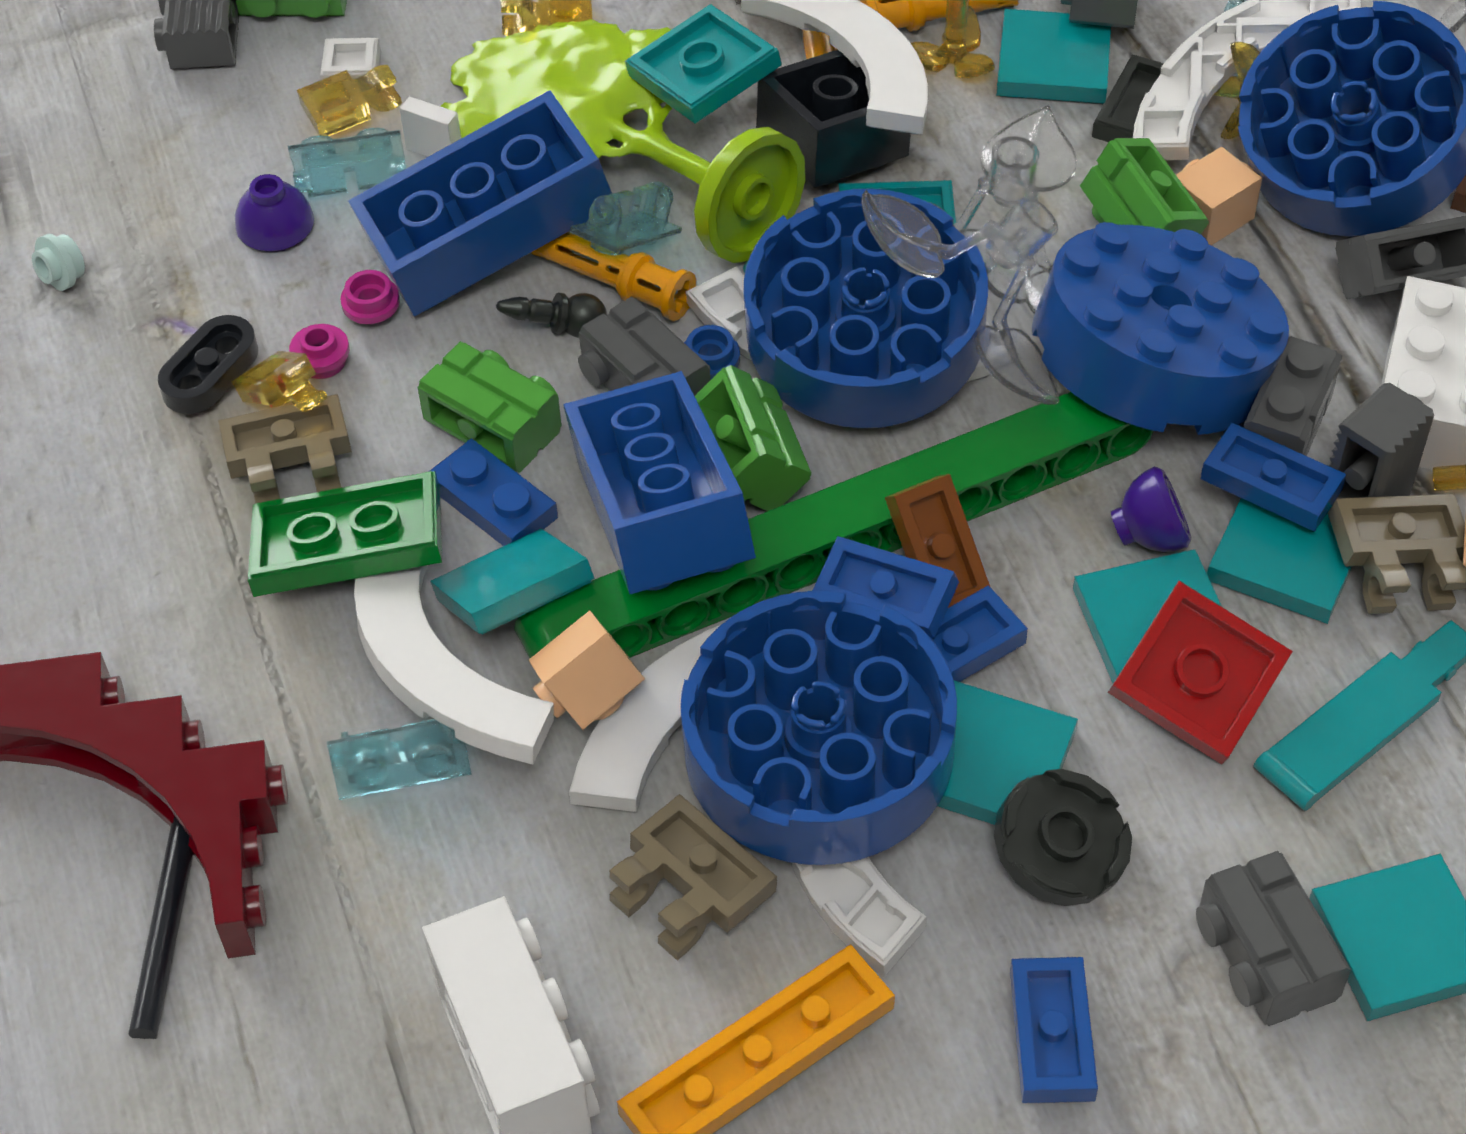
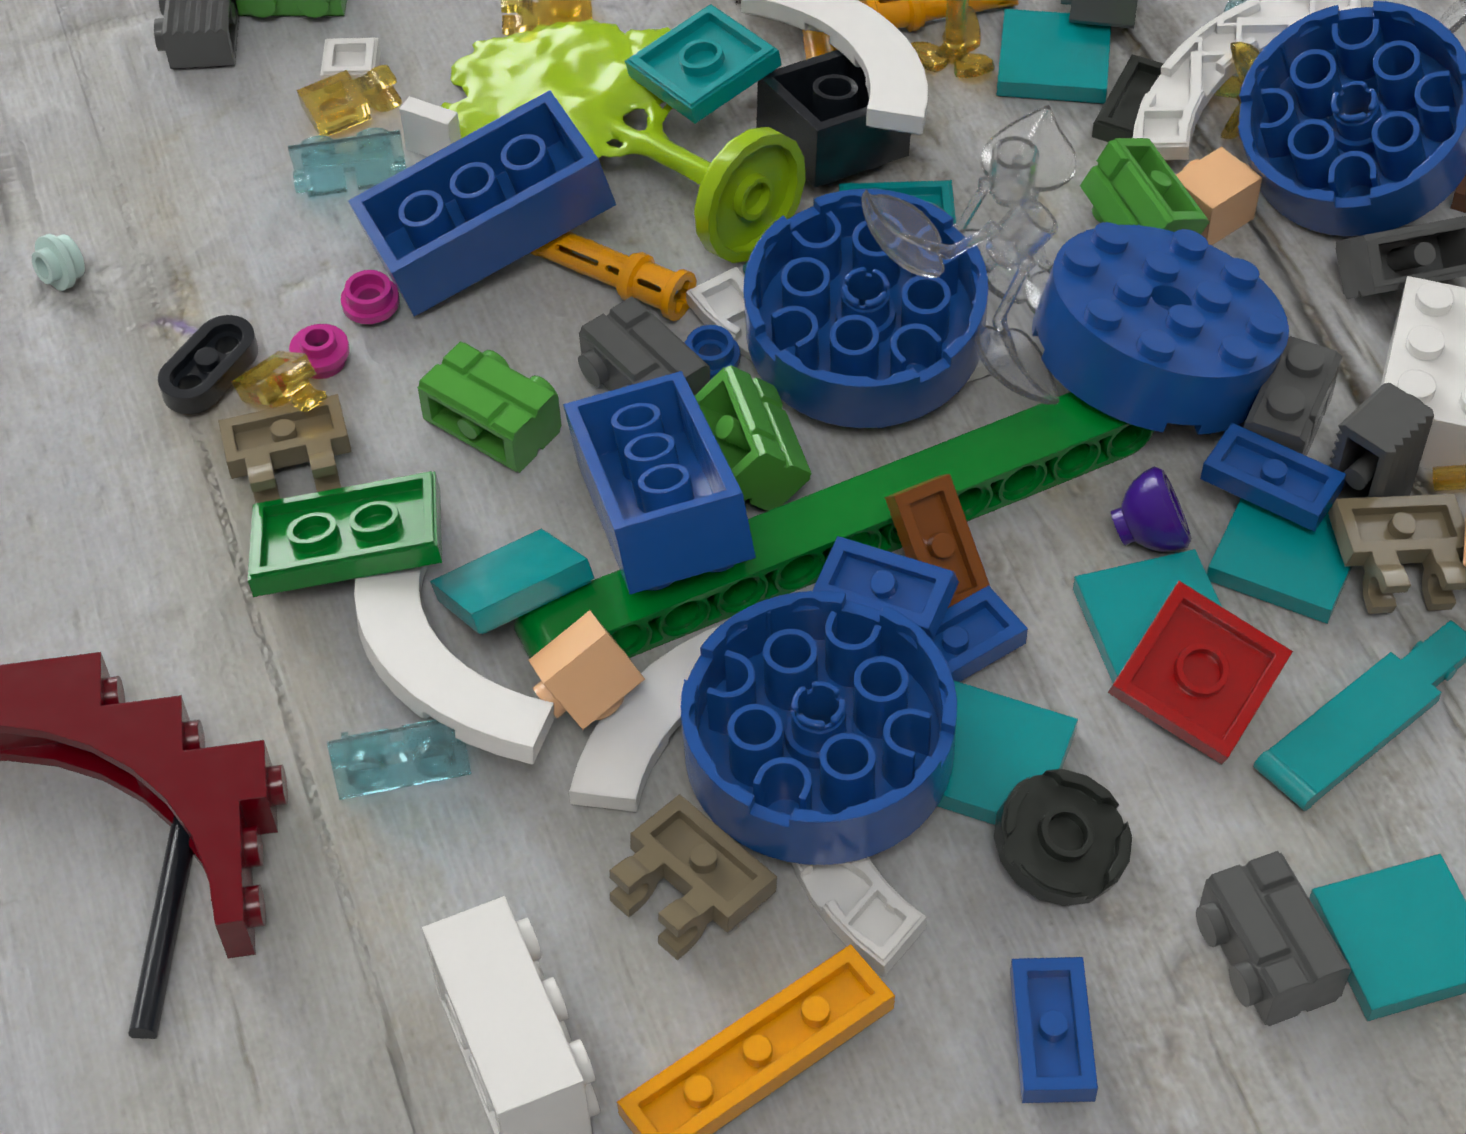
dark purple brick [235,174,314,251] -> none
blue plate [428,438,558,546] -> none
pearl dark grey bar [496,292,607,338] -> none
clear light blue hinge [570,181,682,255] -> none

